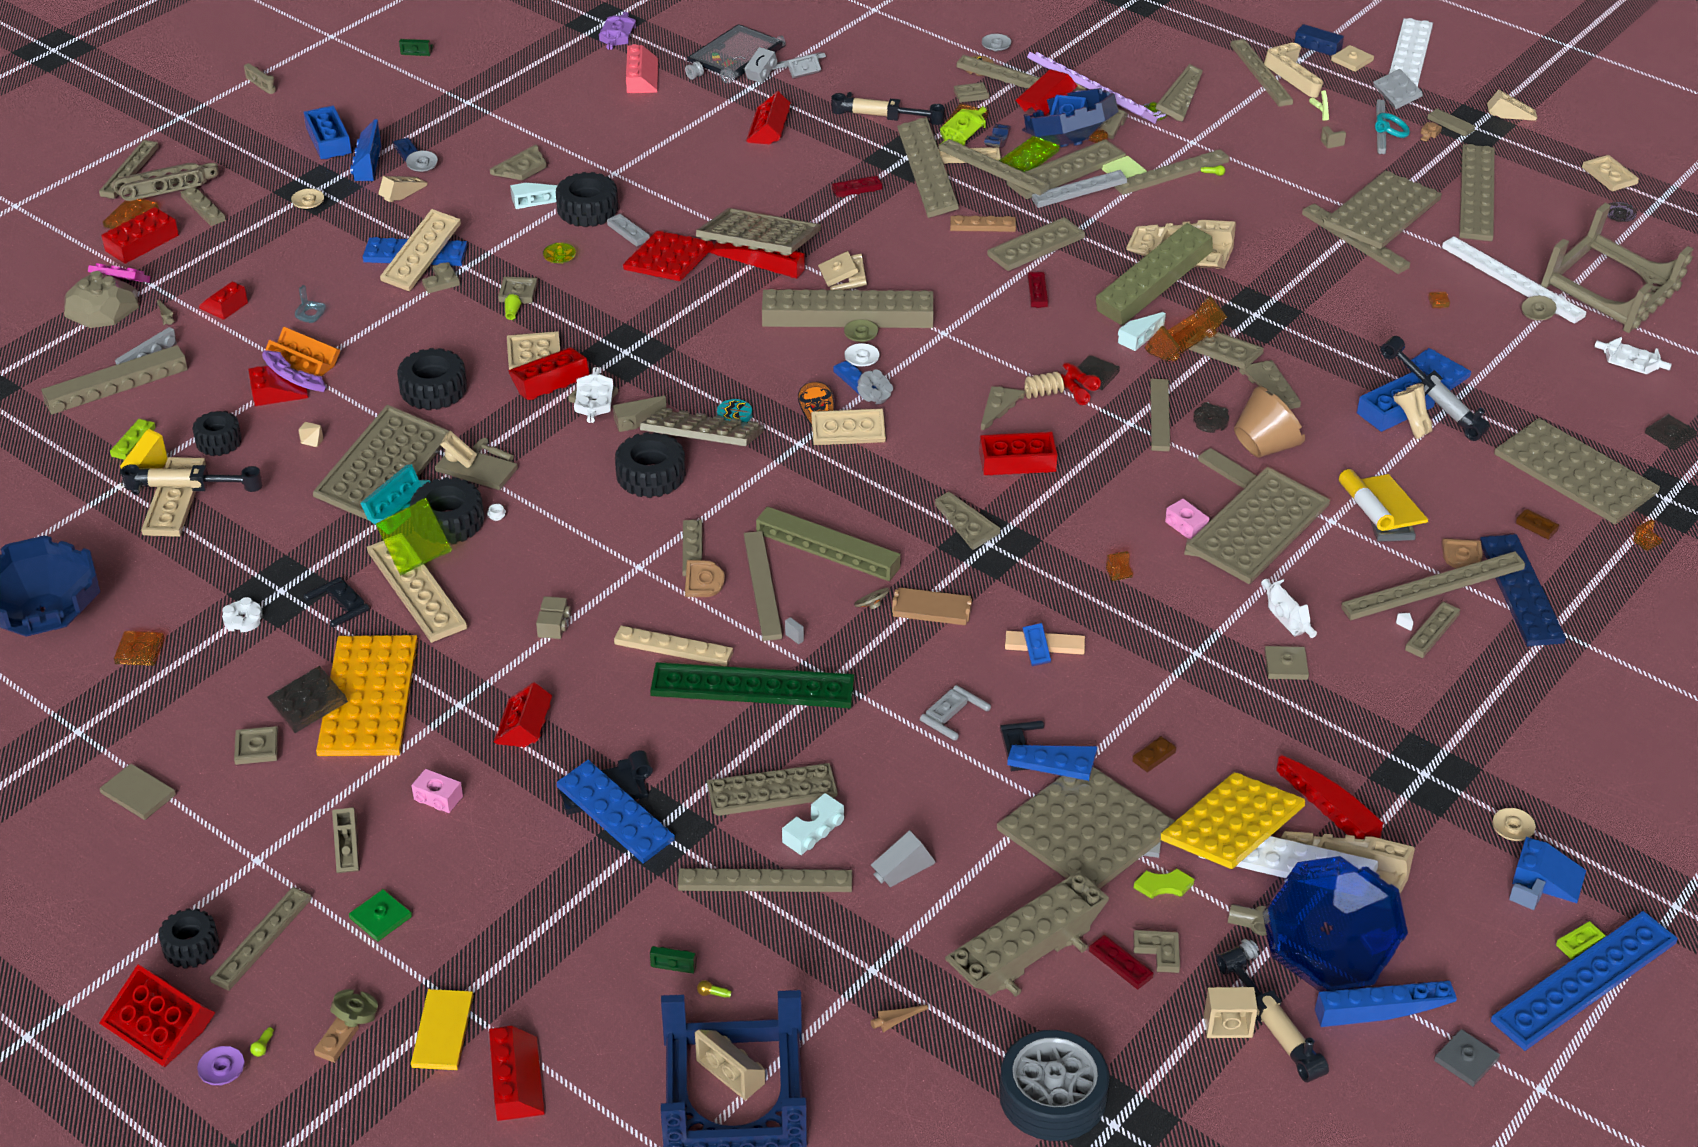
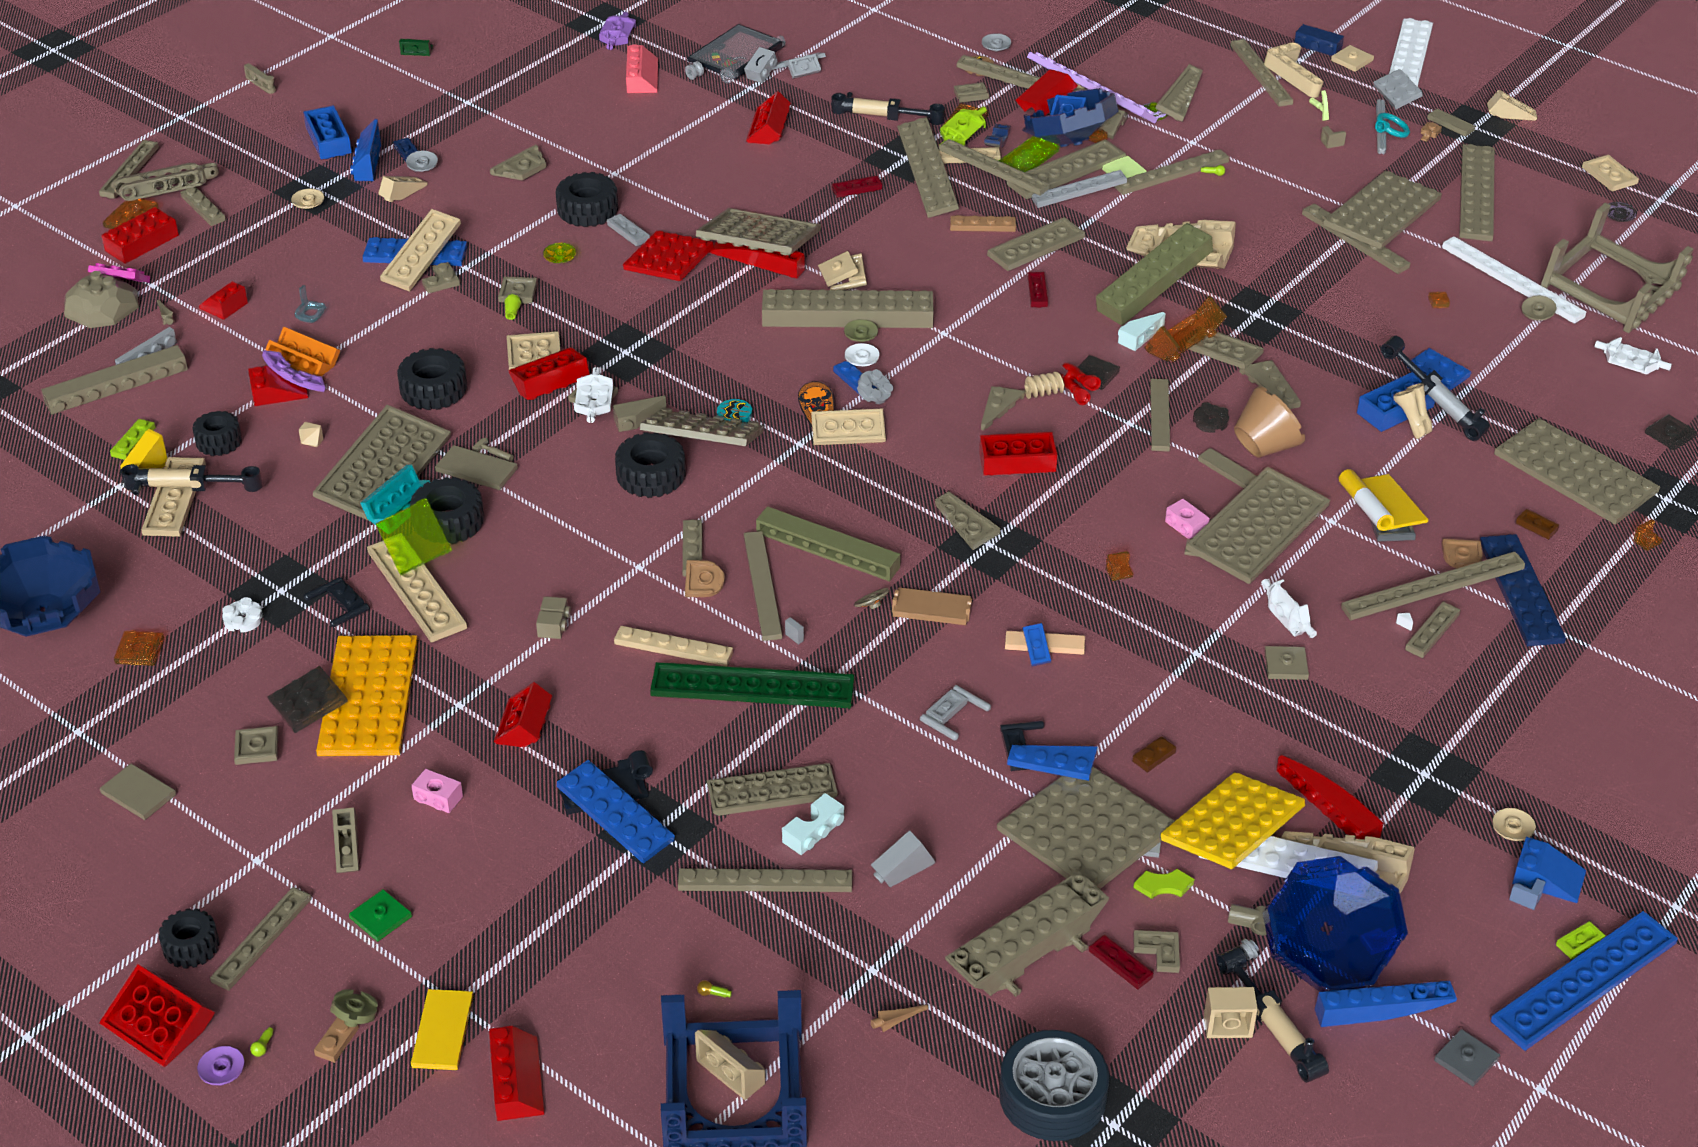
tan tile [440,431,477,468] -> none
white plate [487,504,506,521] -> none
light aqua slope [510,183,558,209] -> none
dark green plate [650,946,696,974] -> none

